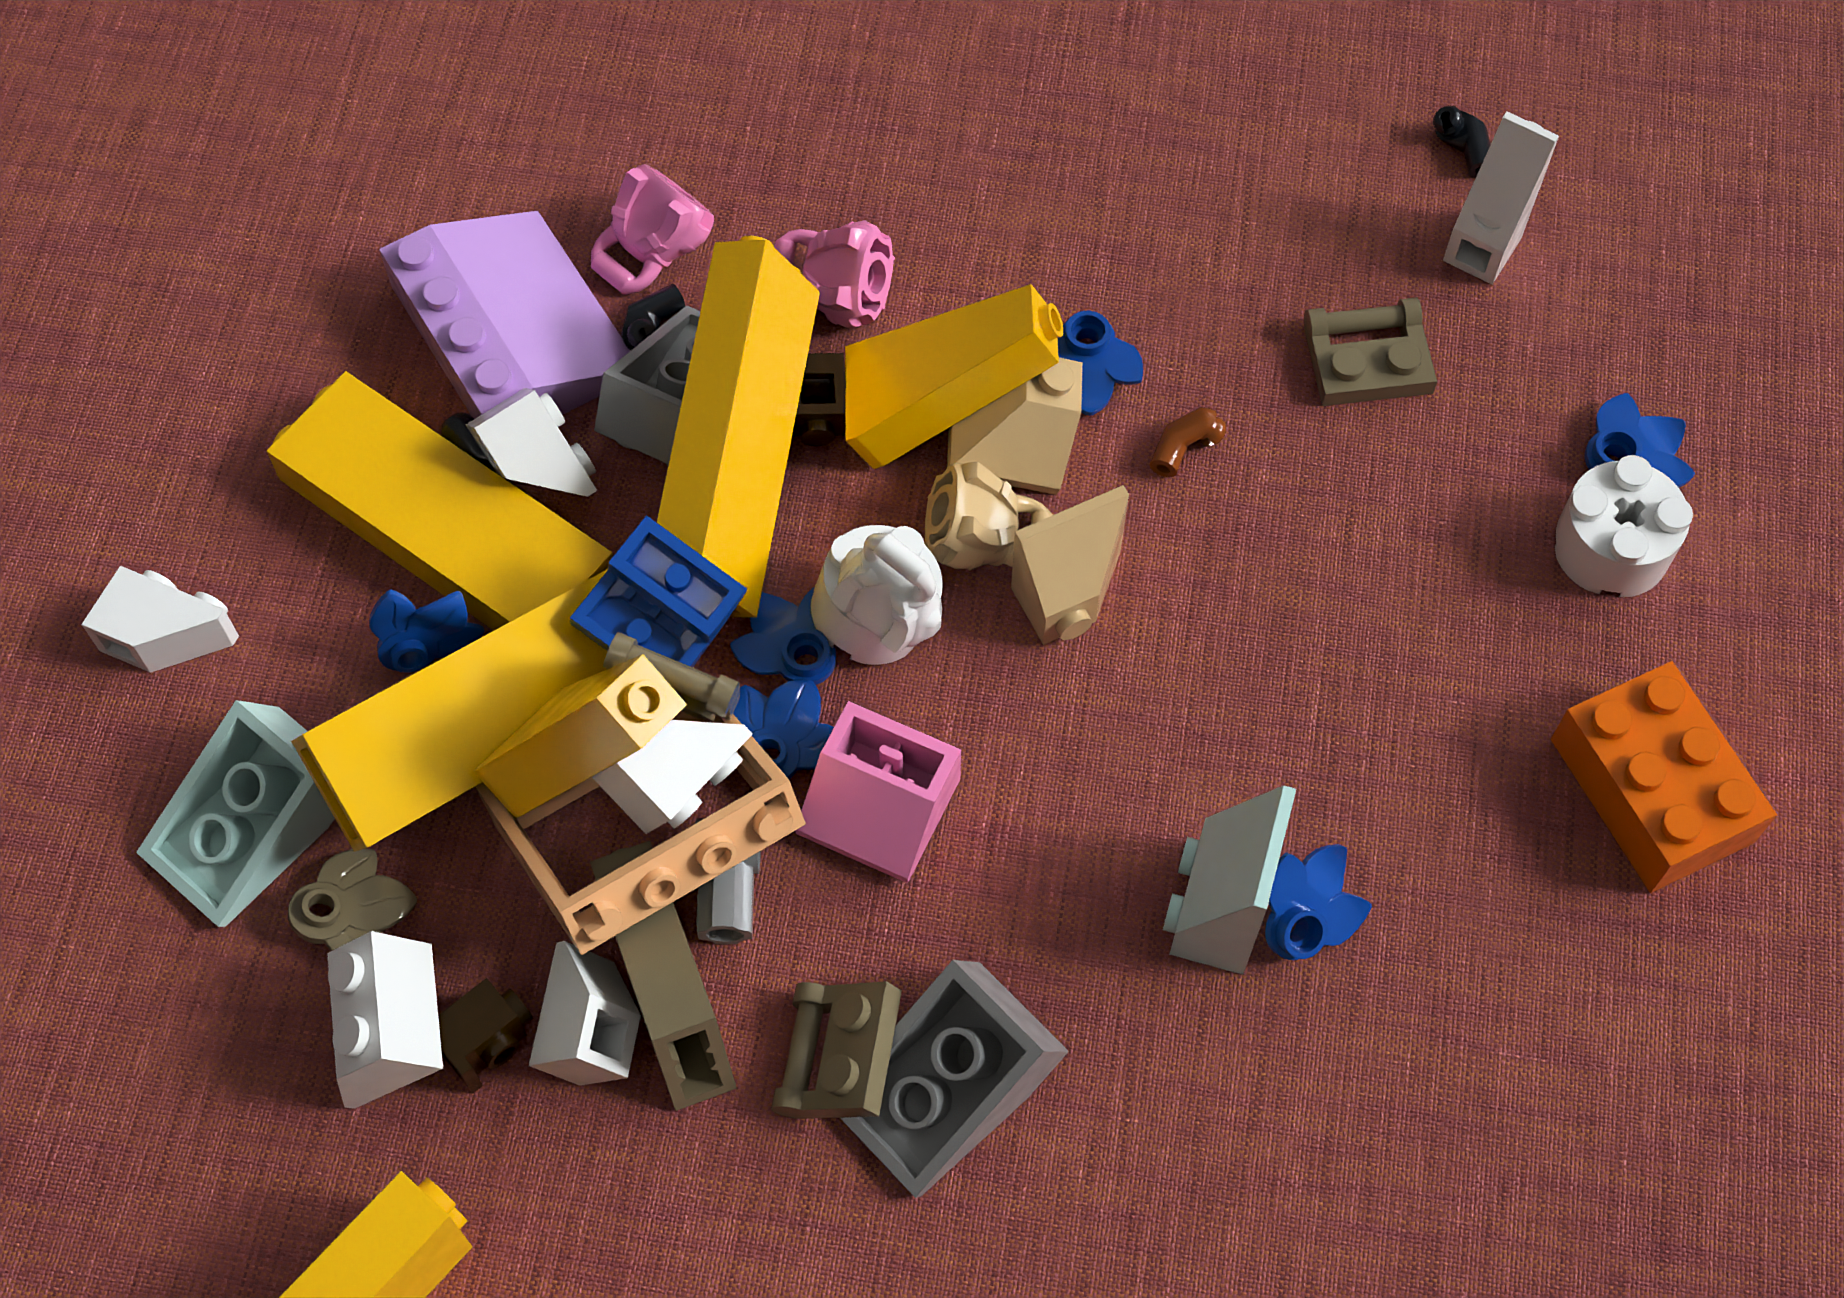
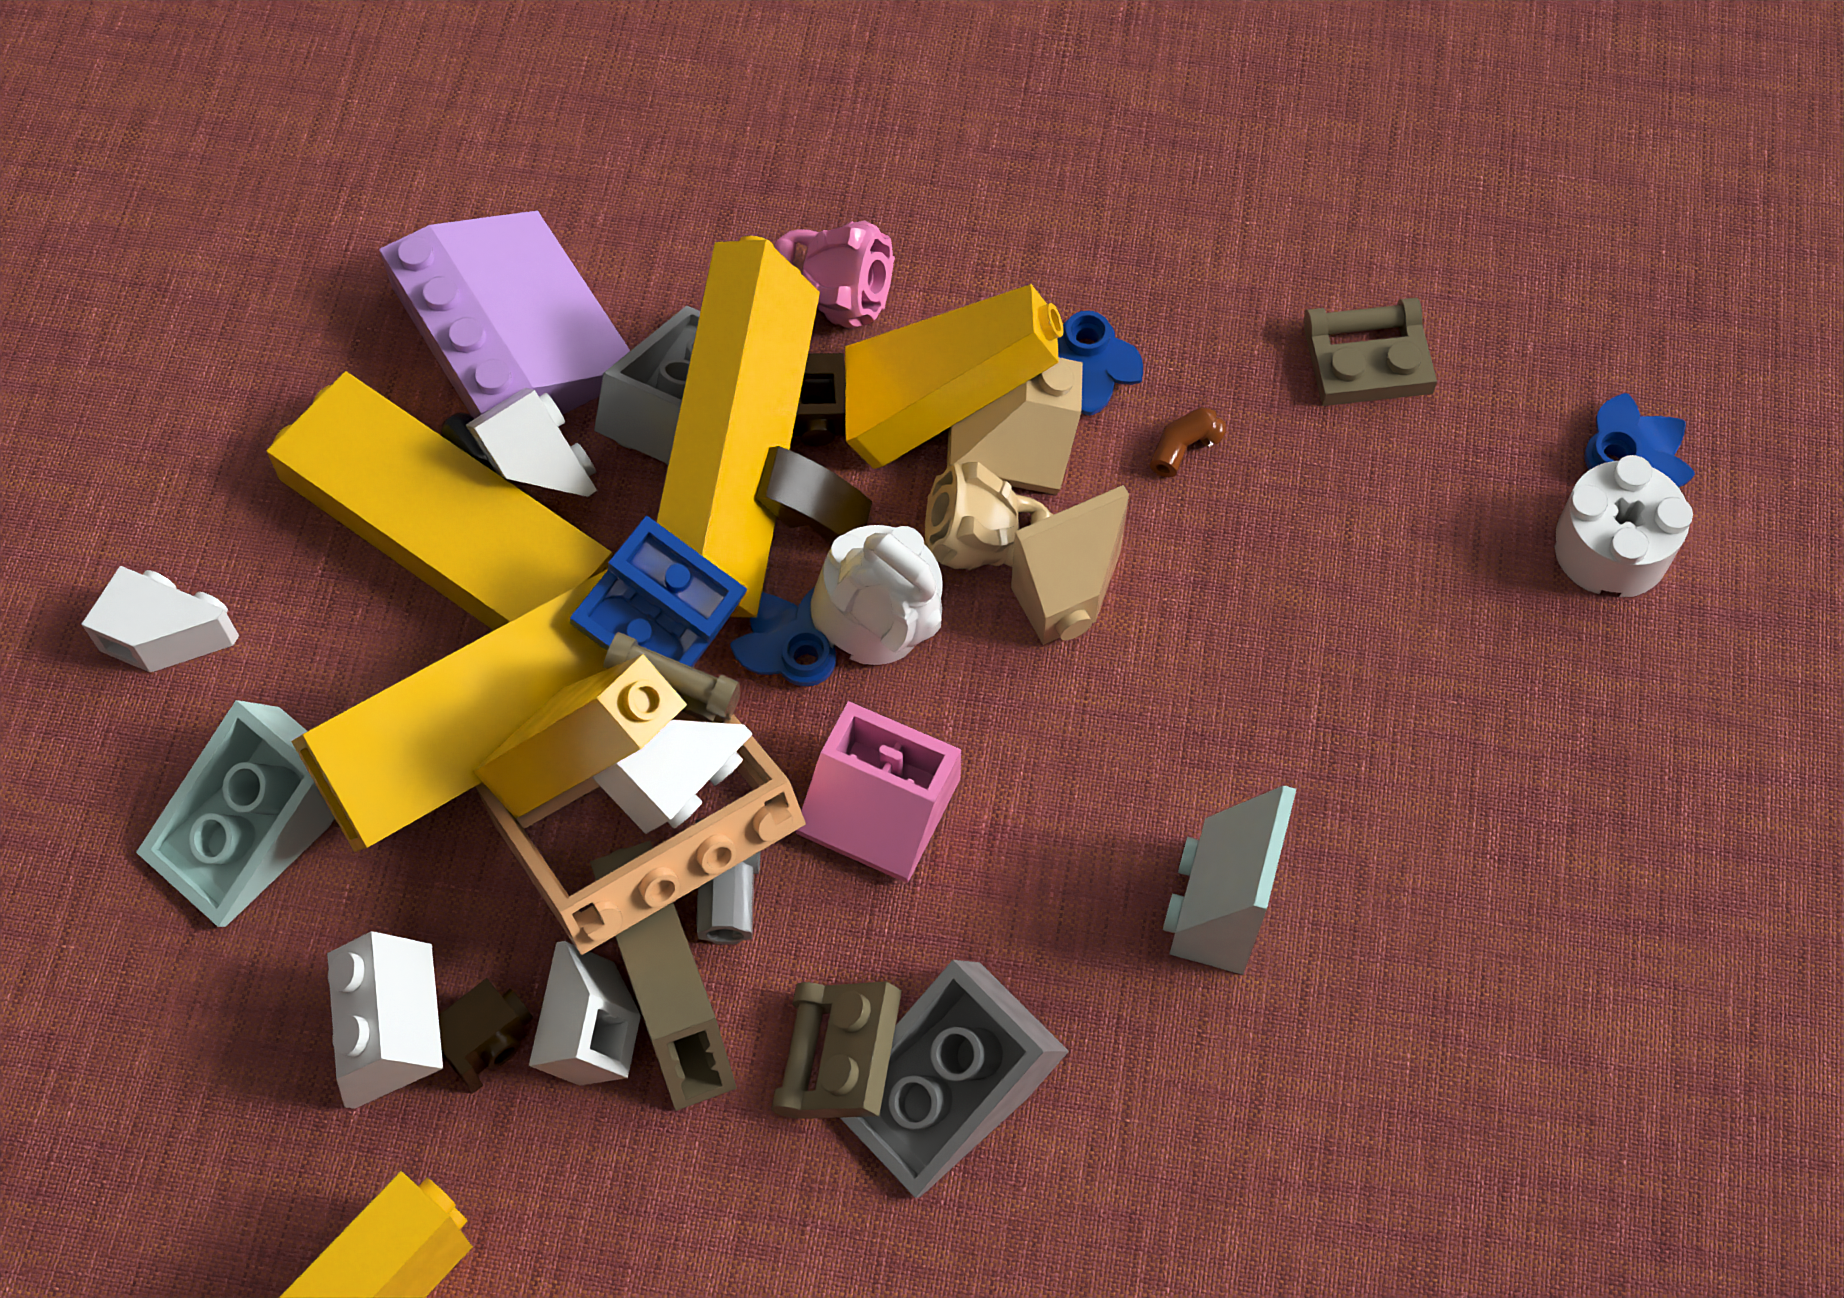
dark tan plate [288,848,417,951] -> none
blue plate [369,589,485,673] -> none
bright pink piece [591,164,714,295] -> none
black arm [621,284,685,350] -> none
blue plate [733,678,834,780] -> none
blue plate [1265,844,1372,960] -> none
black arm [1433,105,1490,178] -> none
white slope [1443,111,1559,284] -> none
orange brick [1550,661,1777,893] -> none
none -> dark brown slope [756,446,872,545]

